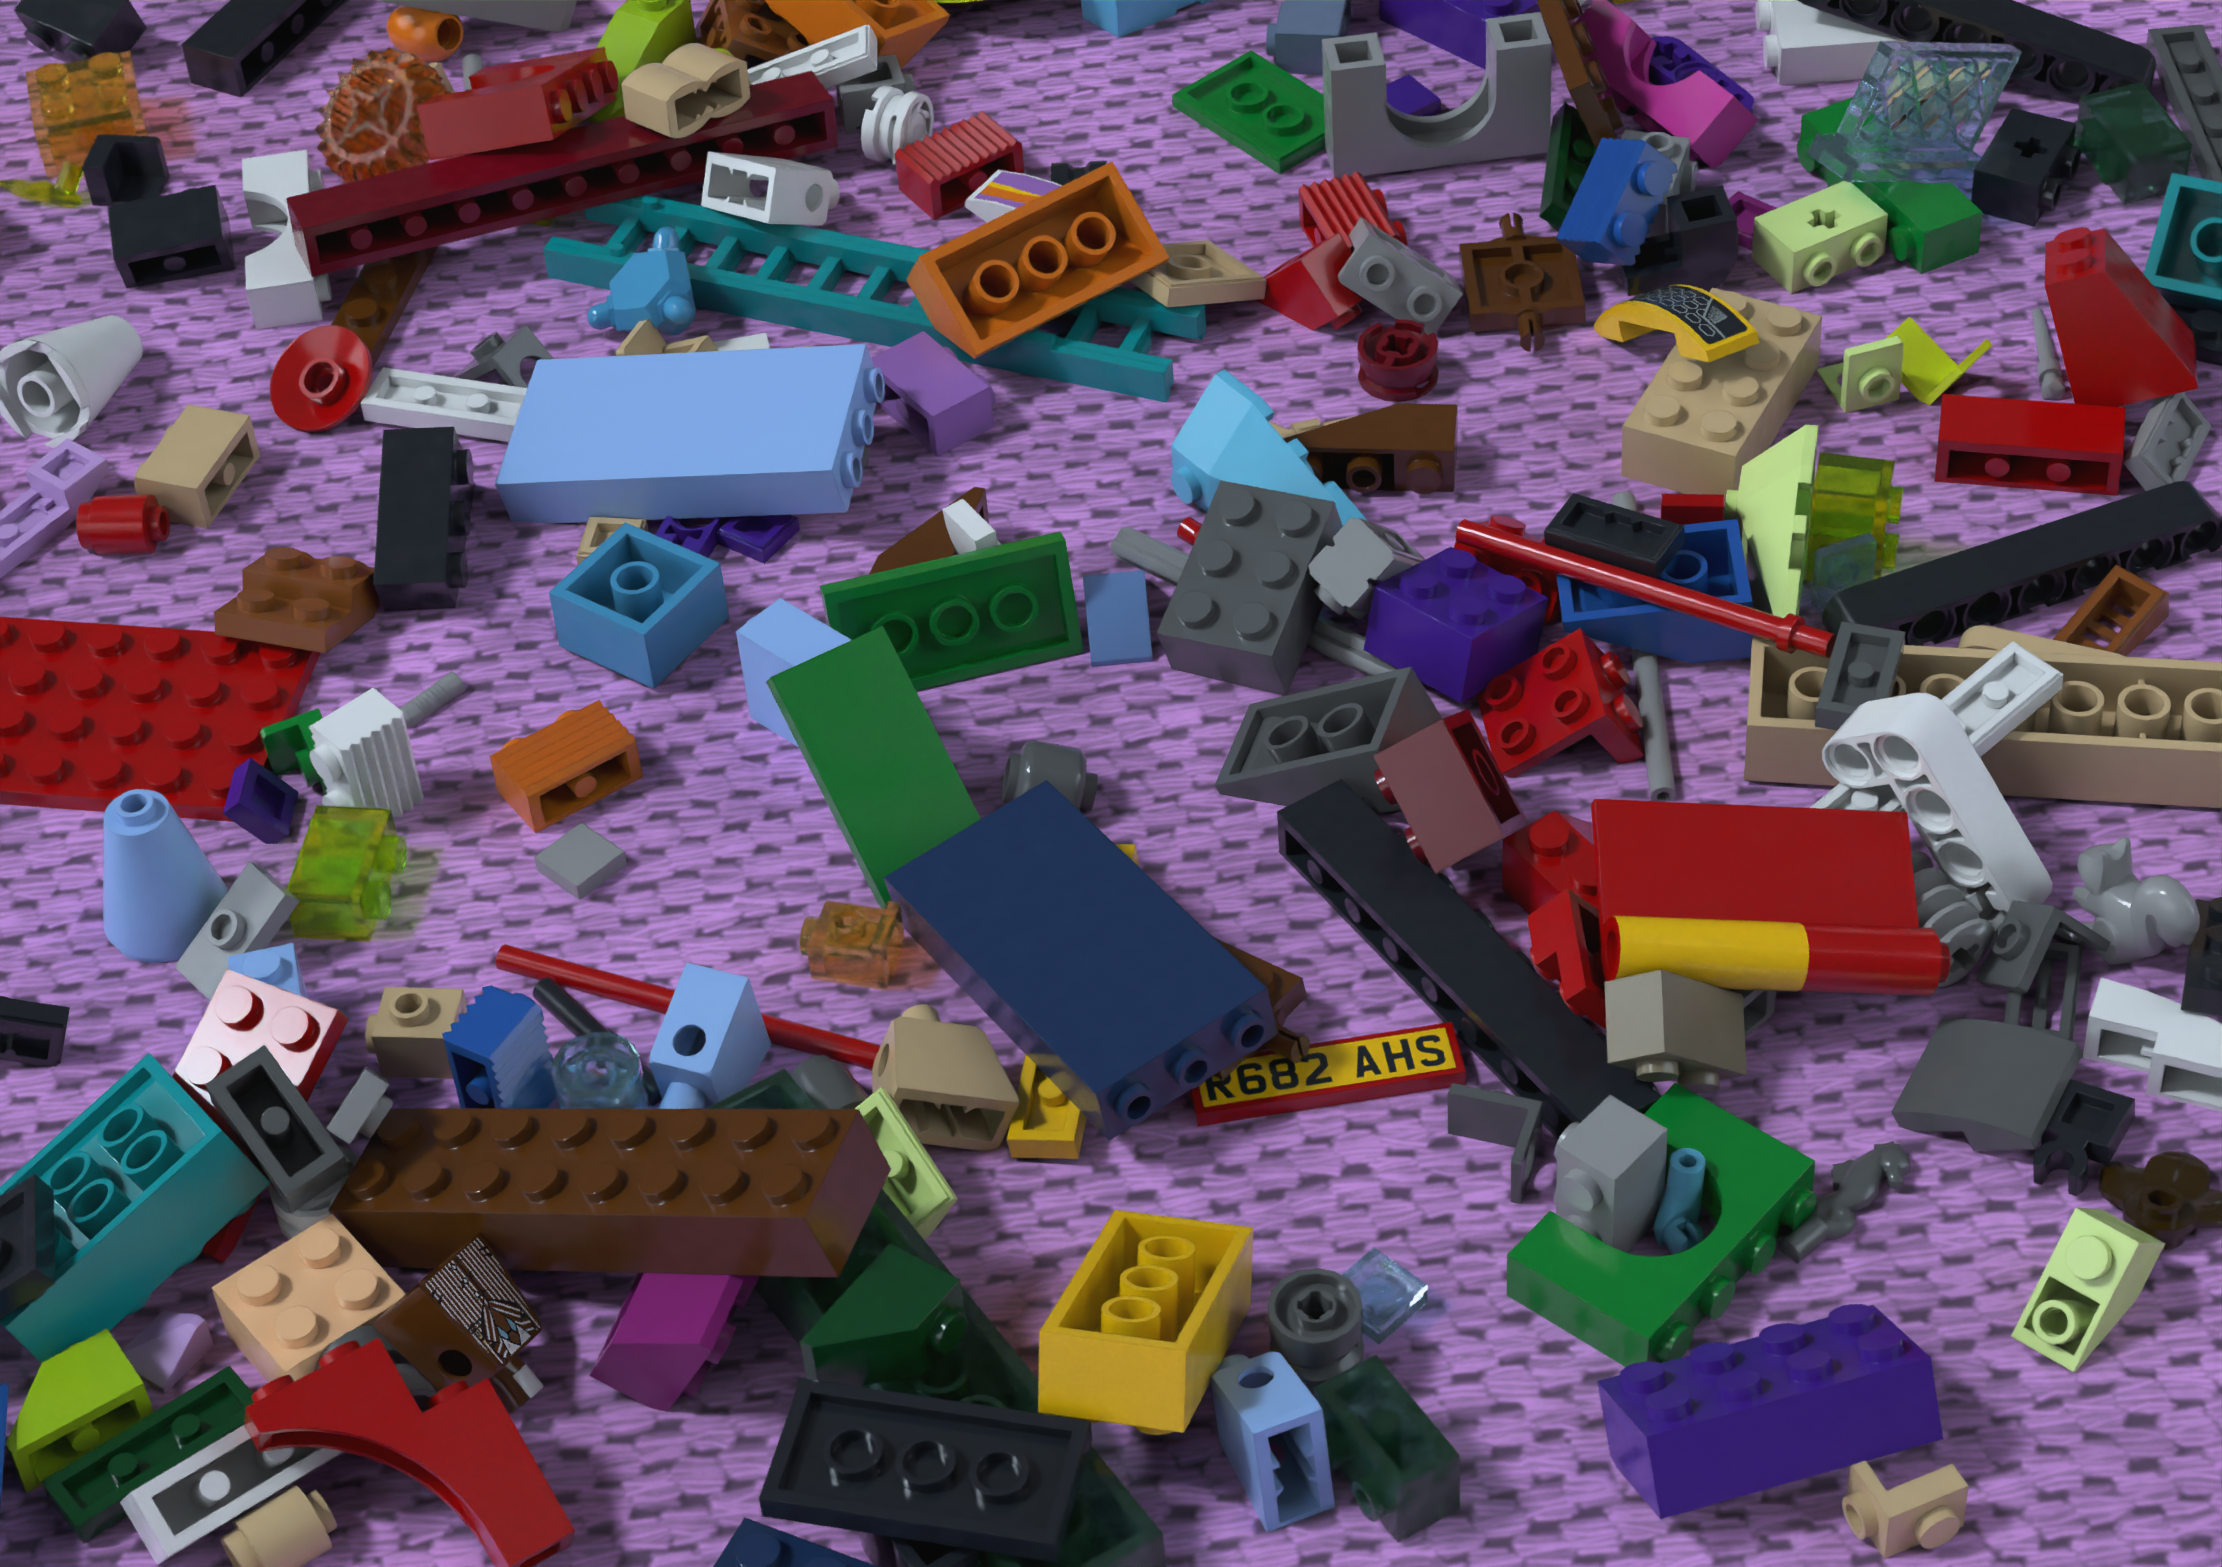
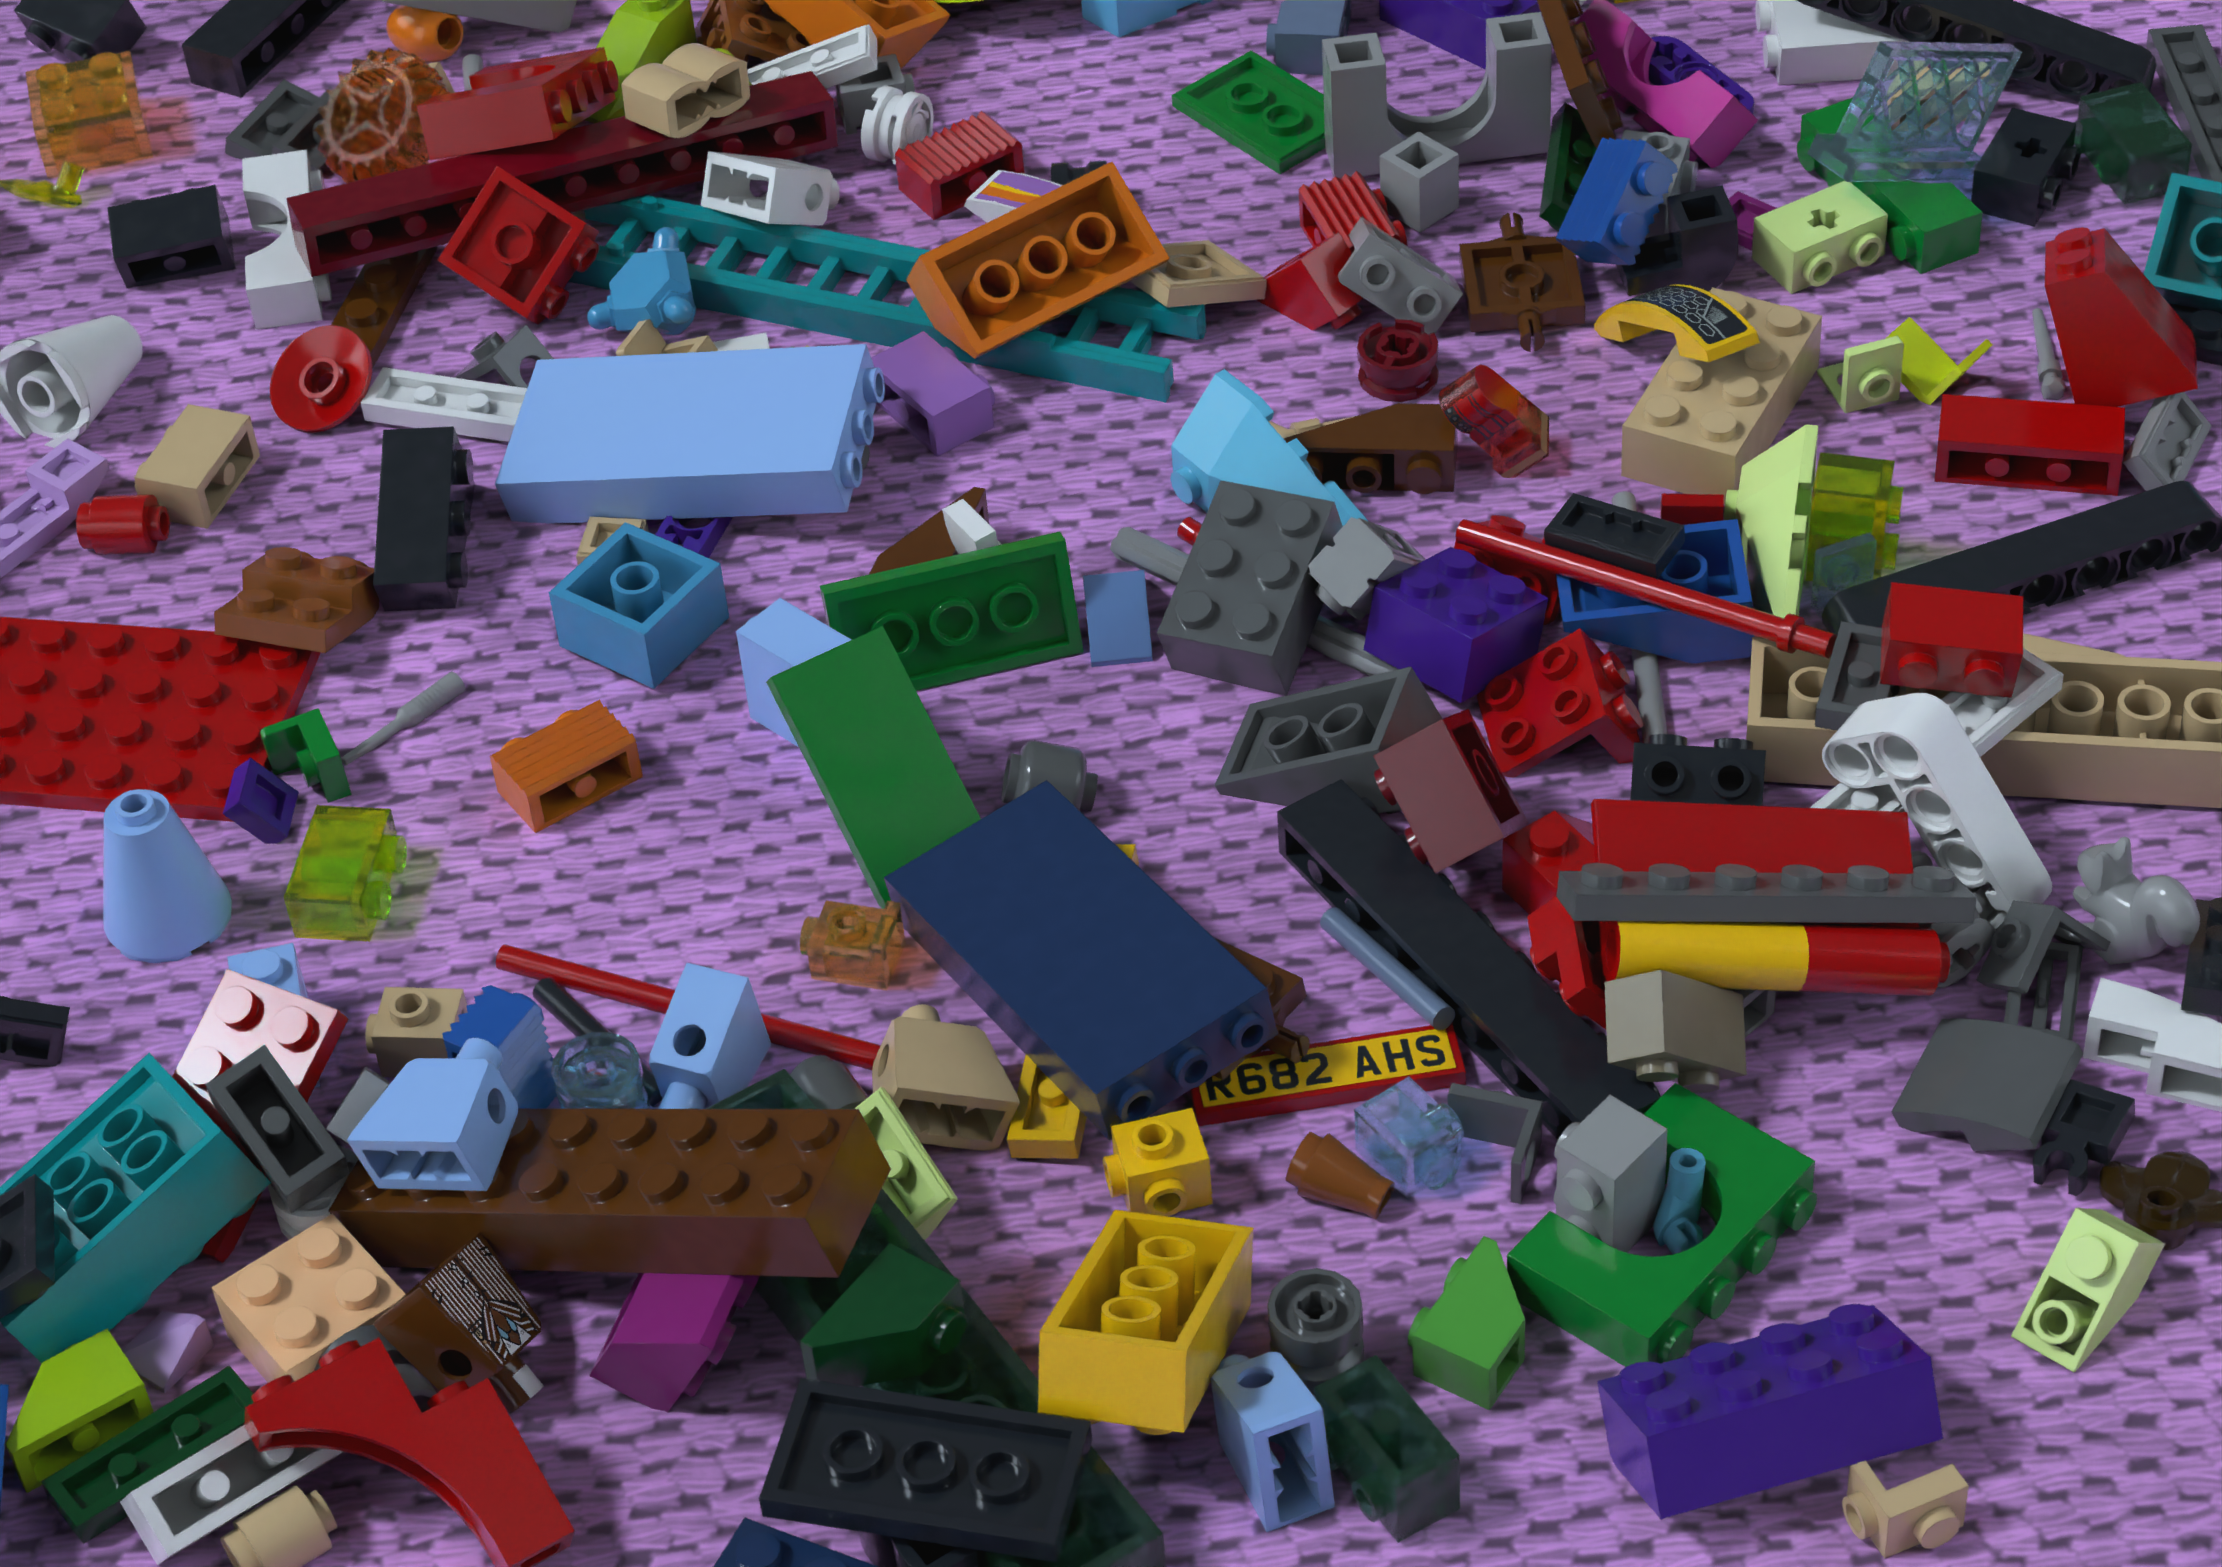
black panel [82,134,170,206] -> none
light grey plate [174,861,300,1001] -> none
white brick [309,688,424,836] -> none
light grey tile [534,822,627,900] -> none
dark purple tile [716,515,800,564] -> none
clear light blue plate [1342,1247,1428,1345] -> none
dark purple tile [1386,74,1441,117] -> none
dark grey animal [1779,1141,1910,1263] -> none
dark orange slope [2053,565,2169,656] -> none
none -> dark grey slope [225,79,375,172]
none -> light blue torso [347,1038,518,1191]
none -> red plate [437,166,600,325]
none -> yellow brick [1103,1108,1213,1216]
none -> dark orange cone [1286,1132,1395,1219]
none -> sand blue bar [1320,907,1455,1030]
none -> clear light blue brick [1354,1076,1464,1200]
none -> light grey brick [1379,131,1459,233]
none -> bright green slope [1407,1236,1525,1410]
none -> leg [1439,364,1550,478]
none -> dark grey plate [1557,863,1977,923]
none -> black brick [1630,734,1766,806]
none -> red brick [1880,582,2023,698]

